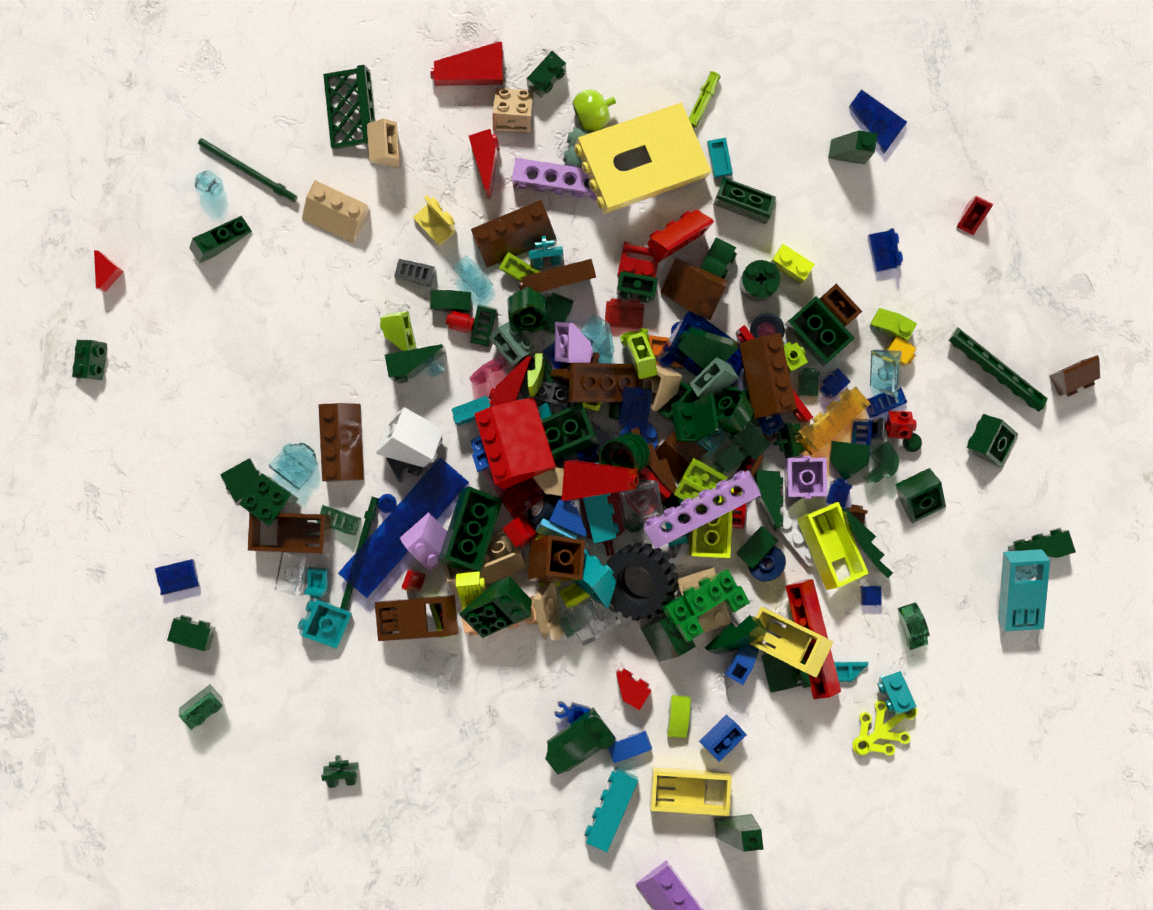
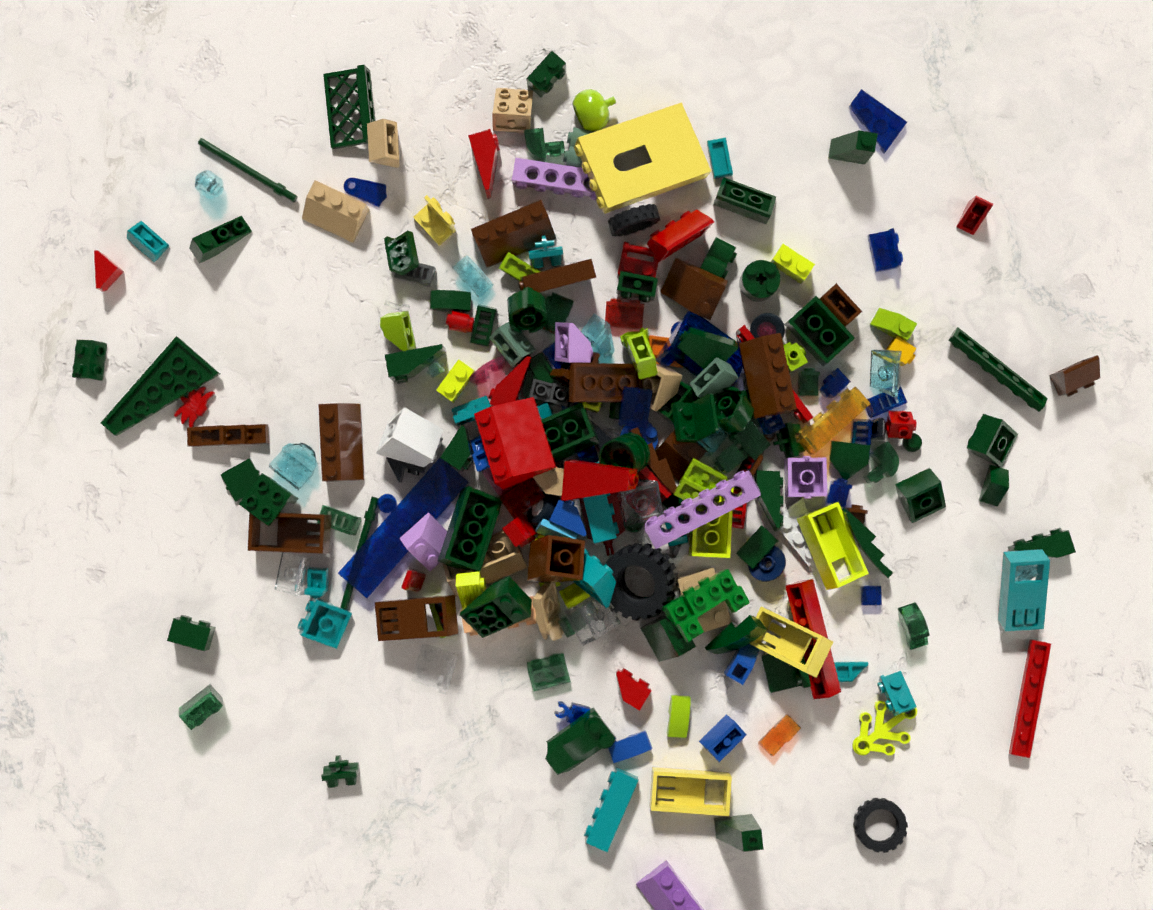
clear blue plate [155,559,200,595] -> none
red slope [430,42,503,86] -> none
lime slope [528,353,545,397] -> none
lime pin [689,71,721,128] -> none
none -> dark green wing [101,336,221,436]
none -> teal slope [127,221,169,262]
none -> red piece [174,387,215,427]
none -> reddish brown slope [187,424,269,447]
none -> clear blue piece [344,178,387,207]
none -> dark green bracket [384,230,419,276]
none -> neon yellow brick [436,359,476,403]
none -> dark green slope [440,425,474,472]
none -> clear green brick [524,128,565,162]
none -> clear green bracket [527,653,571,692]
none -> black tyre [608,204,660,237]
none -> clear orange slope [758,714,801,756]
none -> black tyre [853,798,908,853]
none -> dark green slope [979,464,1009,507]
none -> red plate [1009,639,1051,758]

